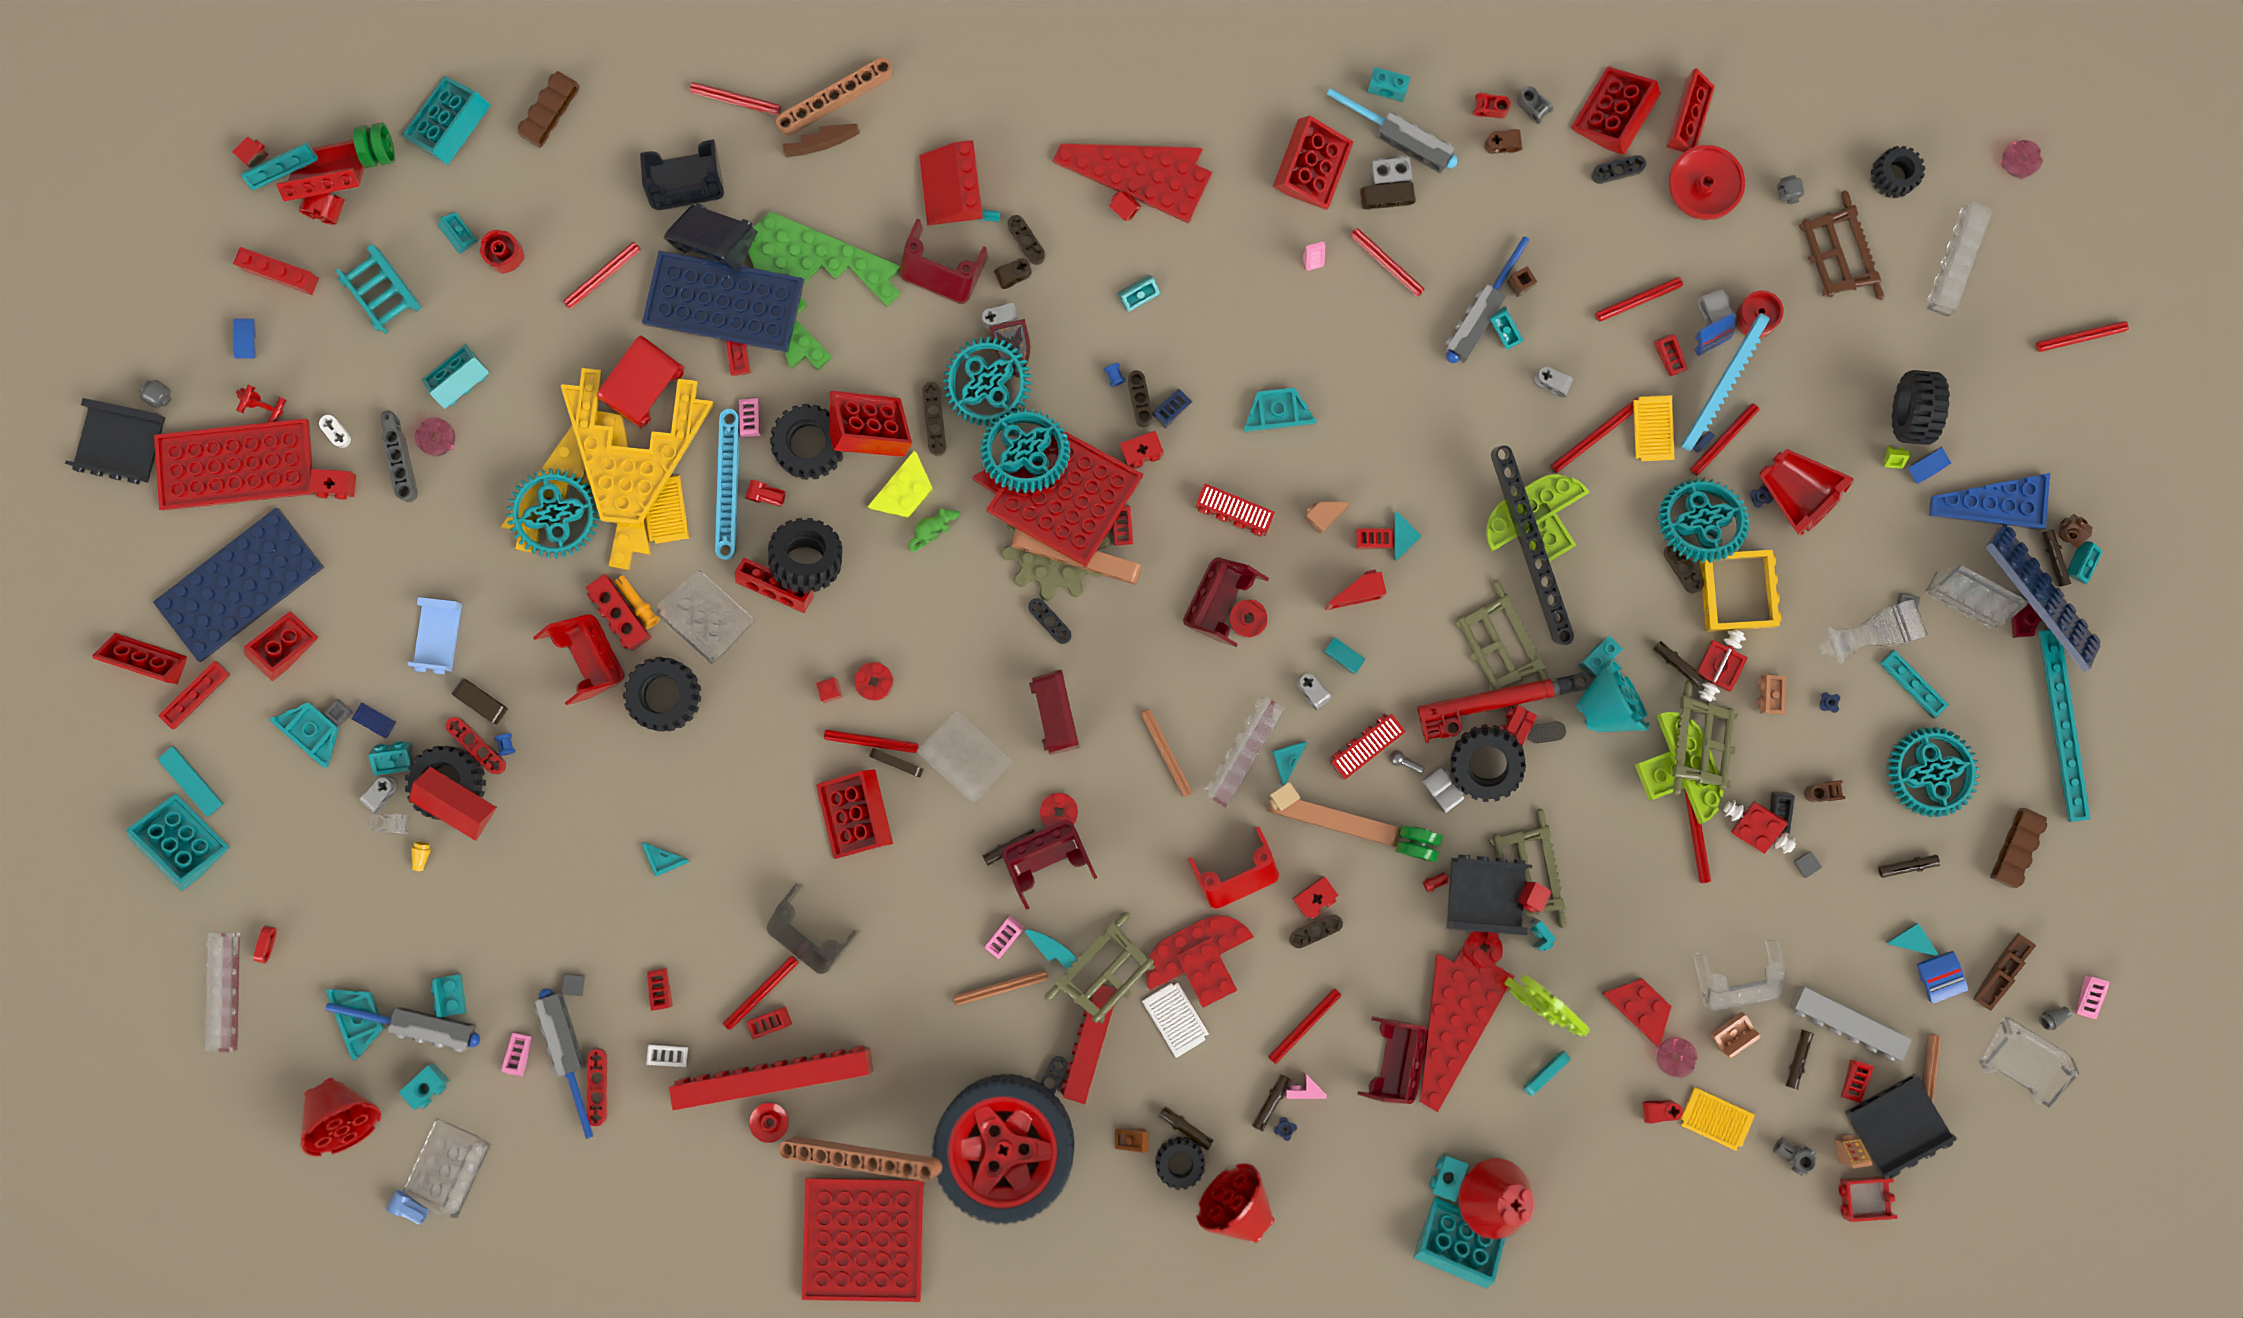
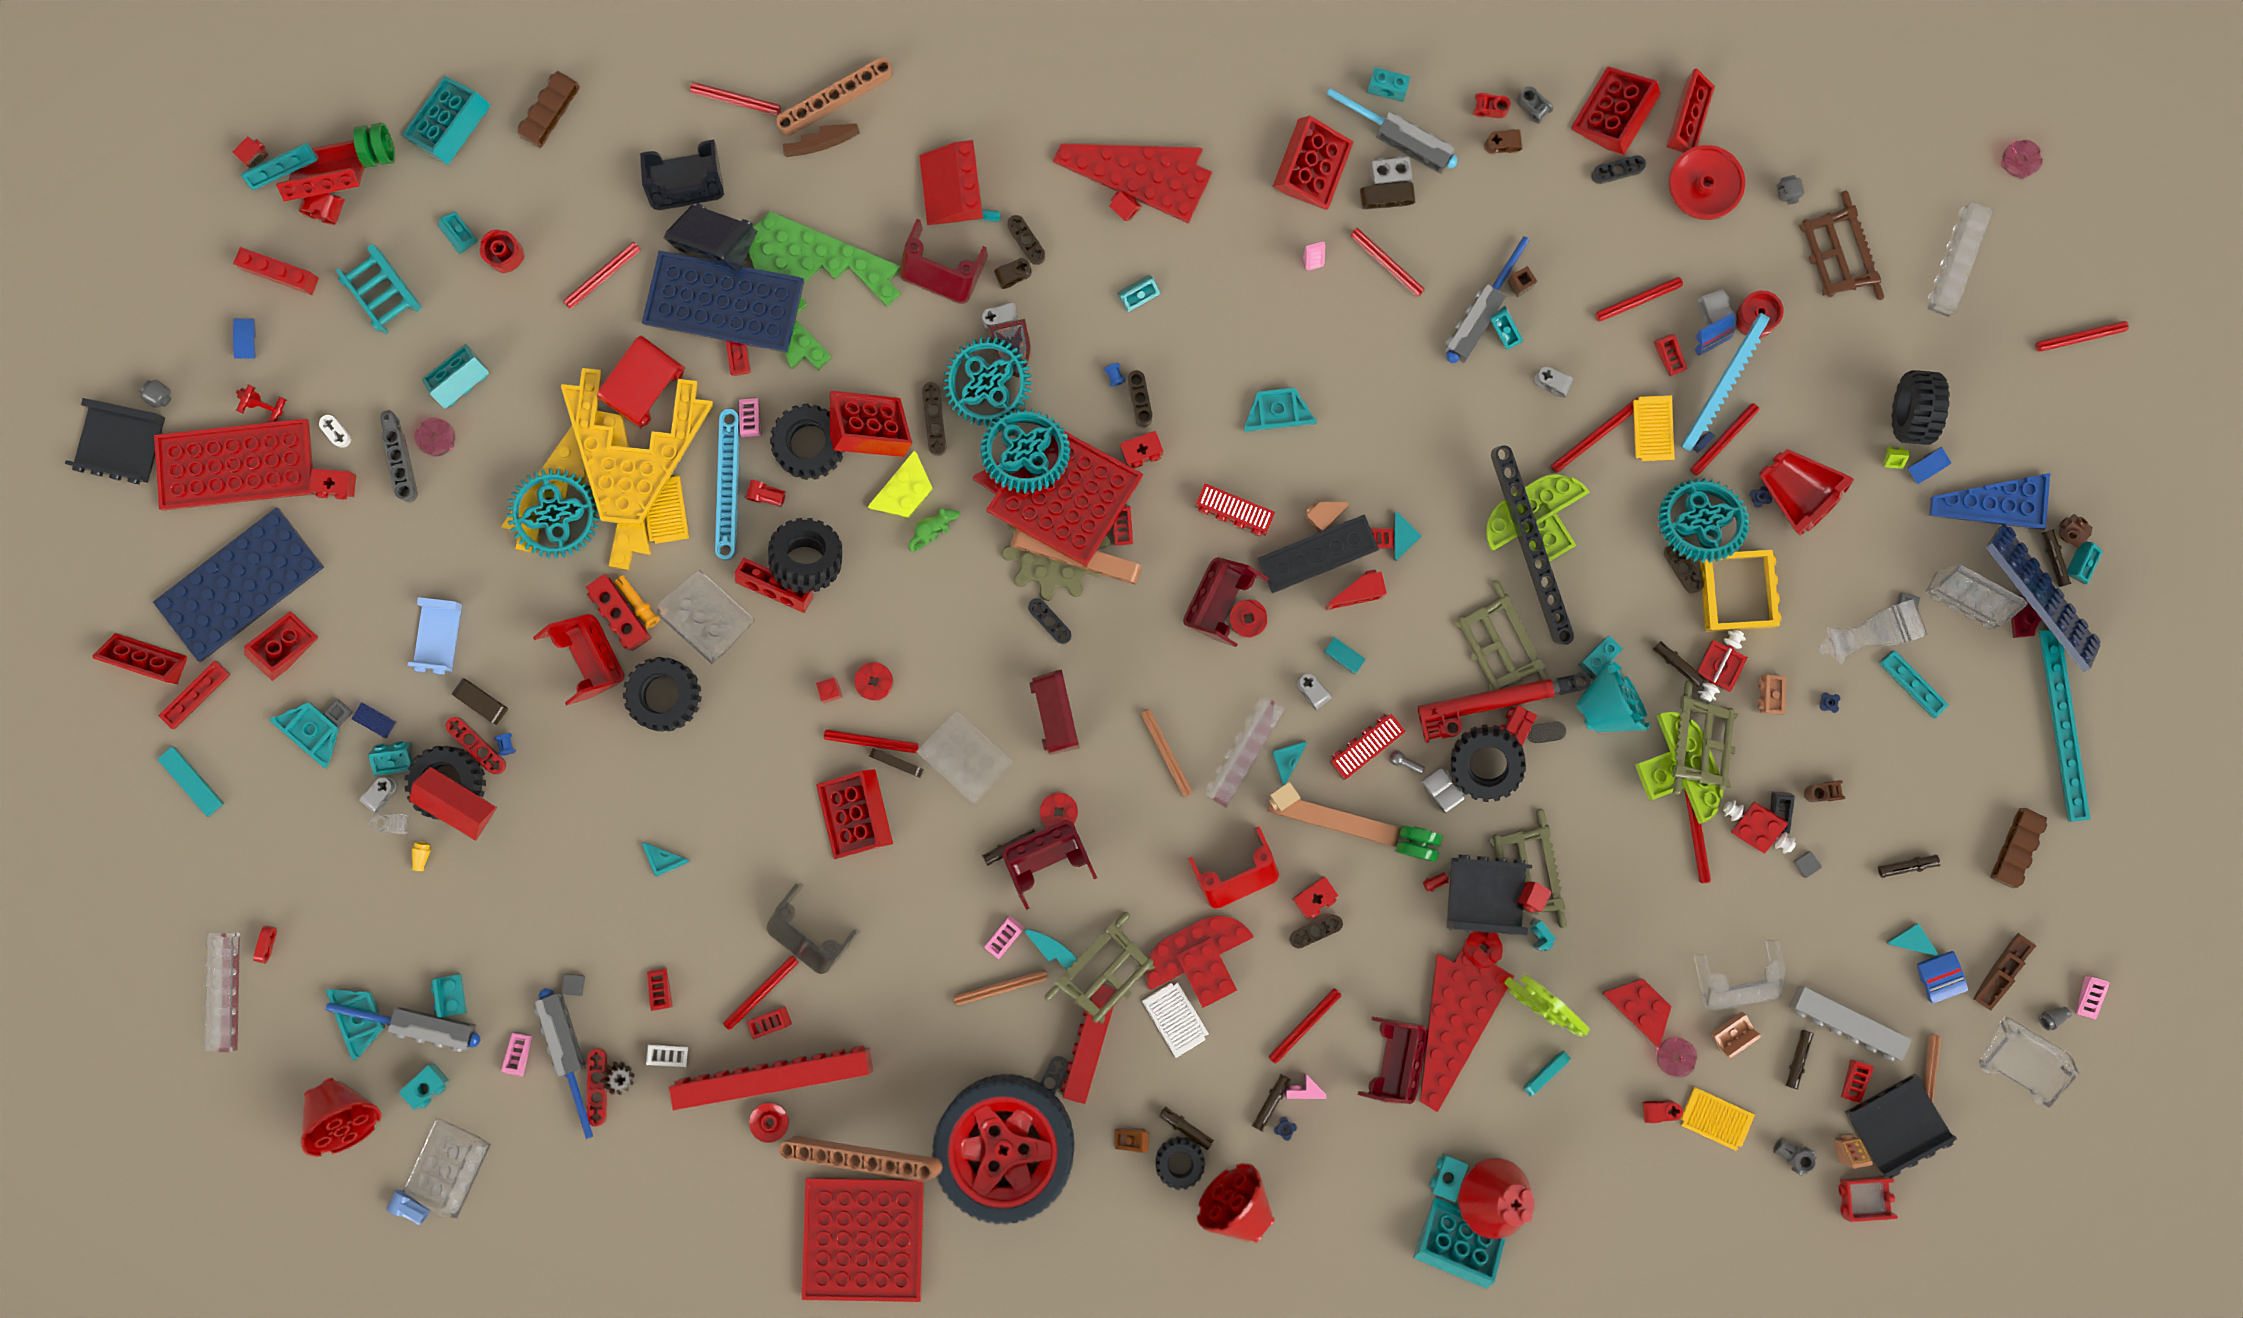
teal slope [126,794,229,892] -> none
dark blue slope [1152,389,1192,428] -> none
black tyre [1870,145,1926,198] -> none
teal gear [1886,727,1980,817] -> none
none -> dark brown gear [600,1061,635,1095]
none -> black plate [1258,514,1379,594]

